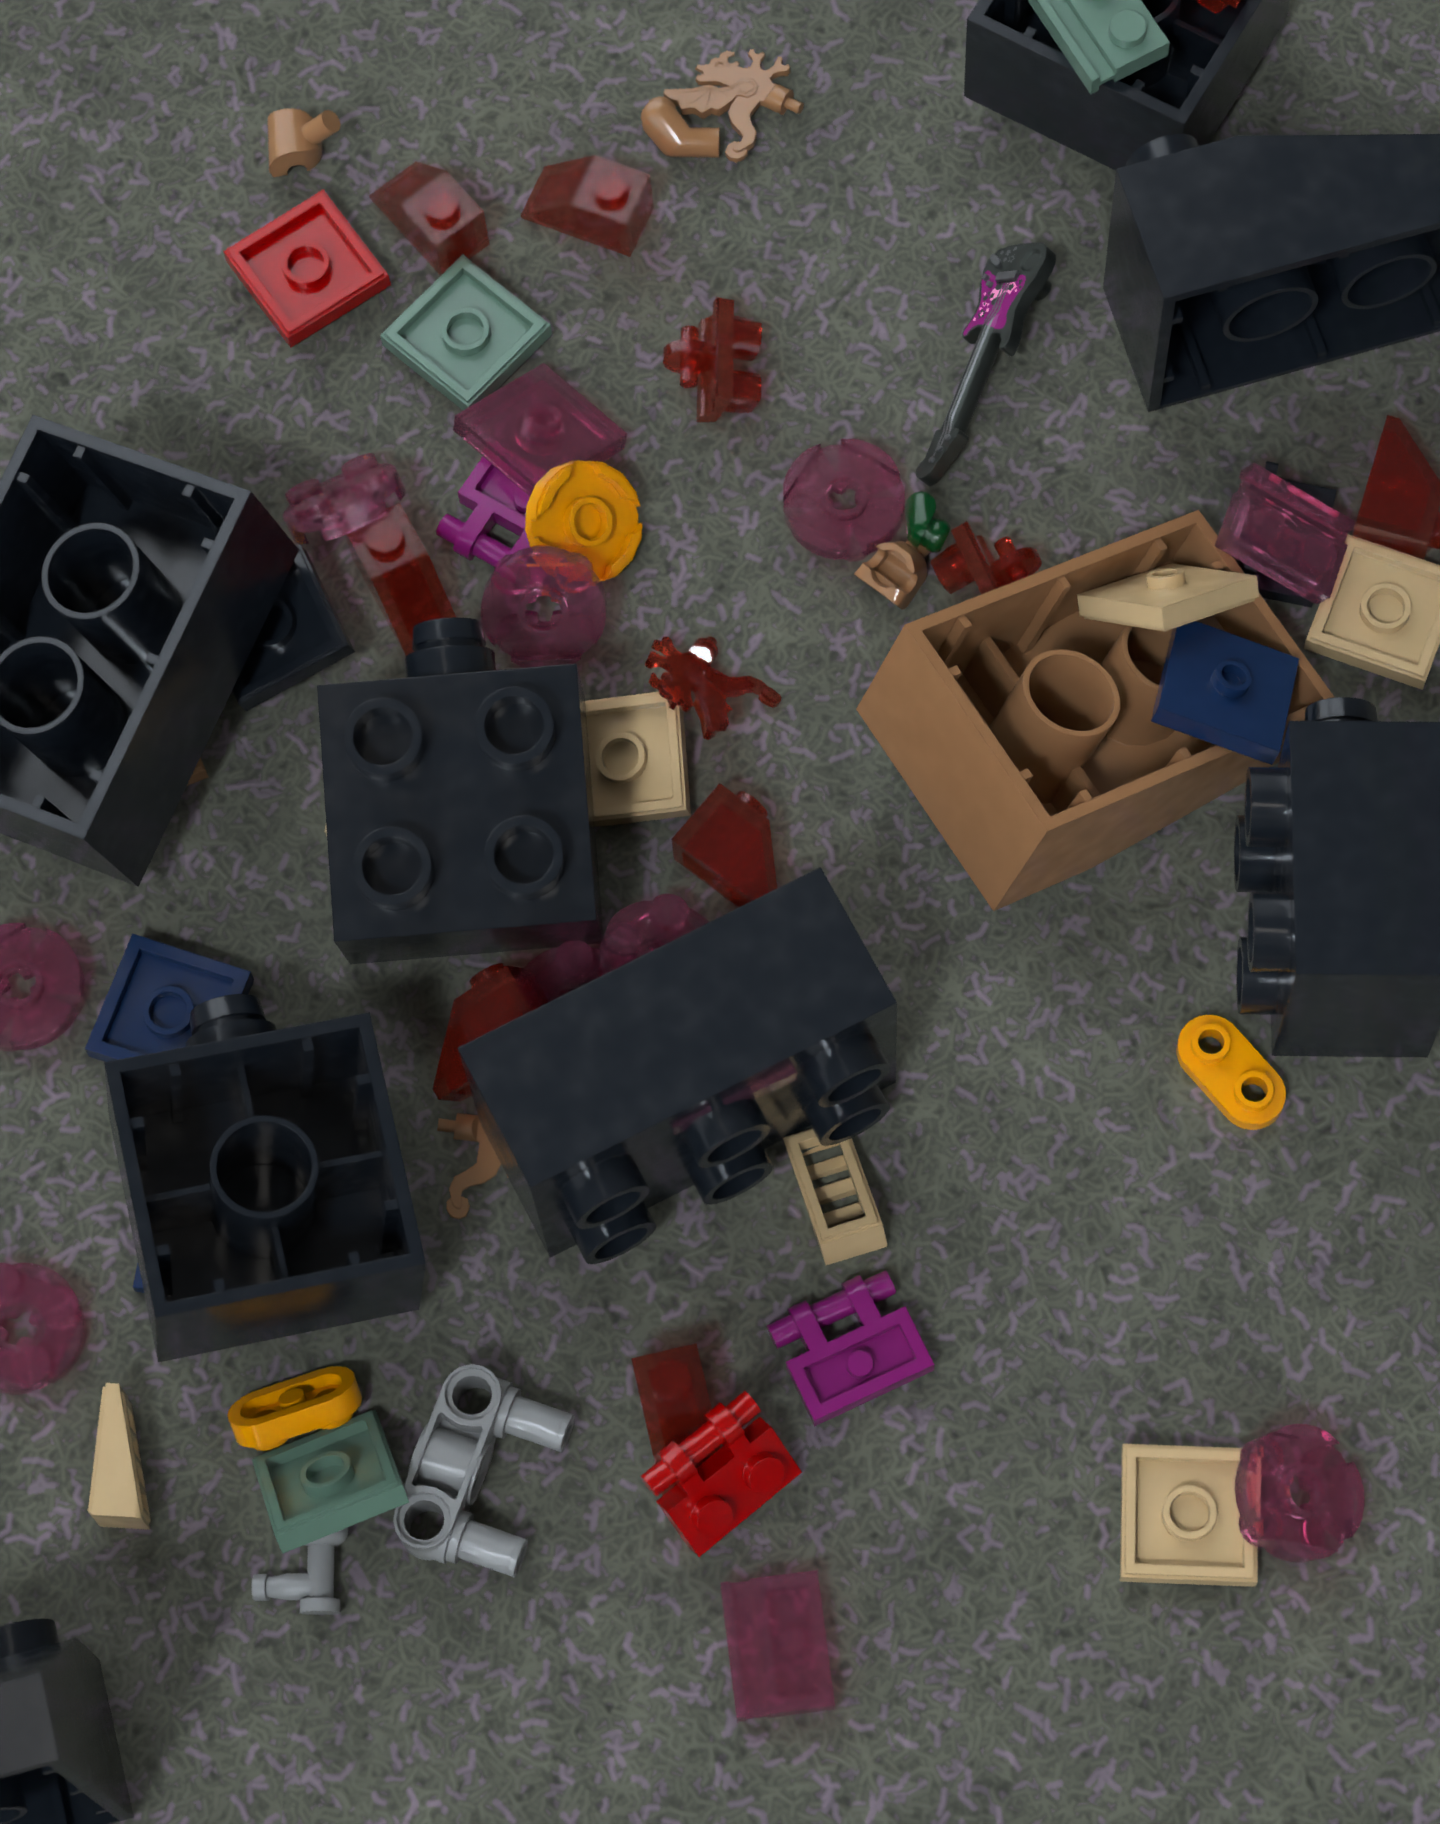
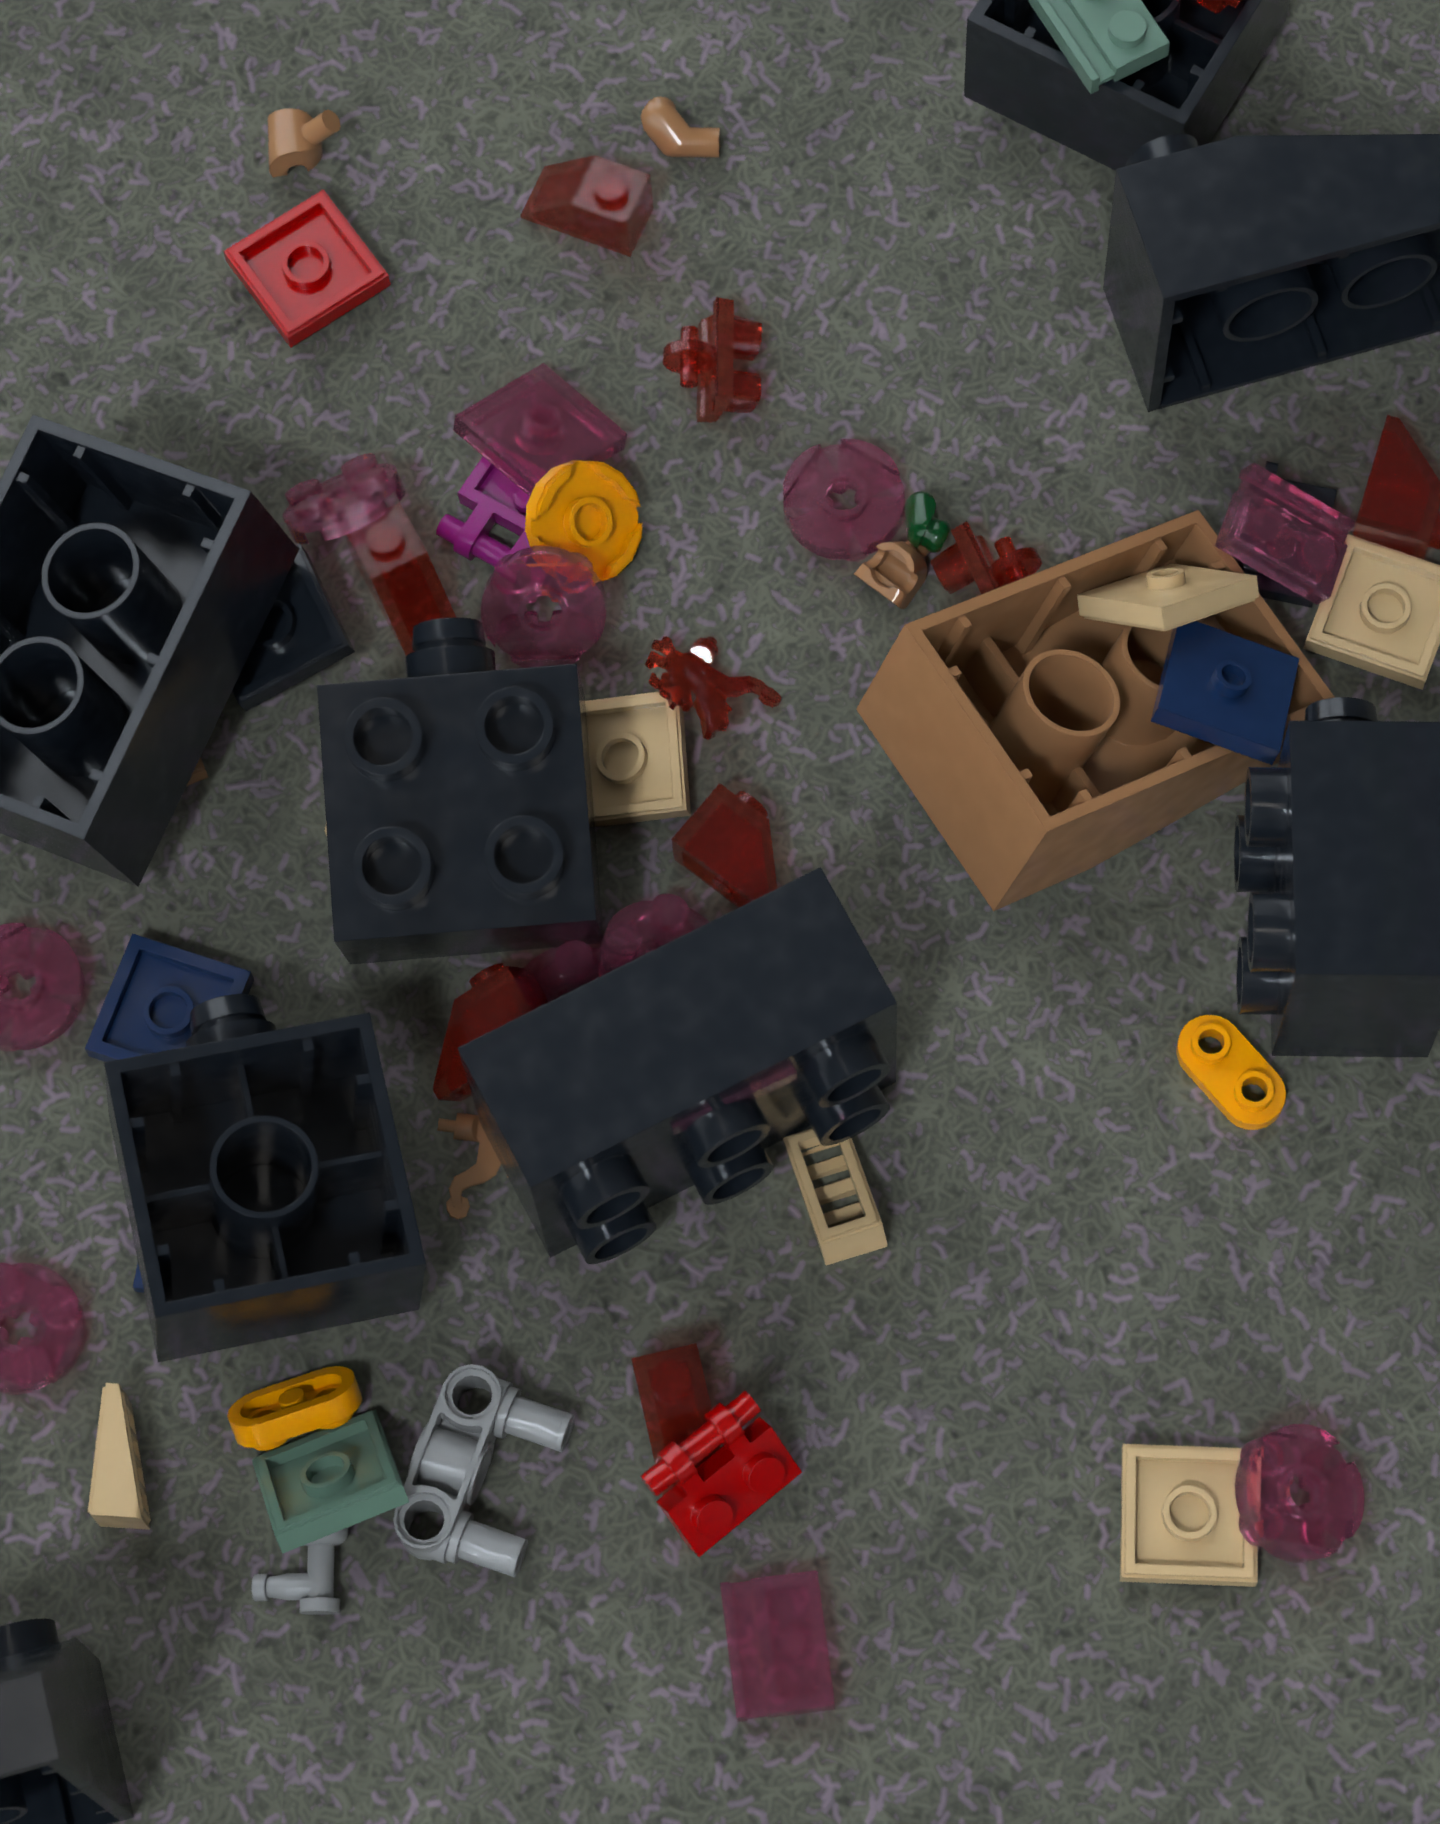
clear red slope [369,161,490,276] -> none
sand green plate [380,254,552,416] -> none
medium nougat piece [663,49,804,163] -> none
magenta plate [766,1270,934,1427] -> none
pearl dark grey piece [916,242,1056,486] -> none

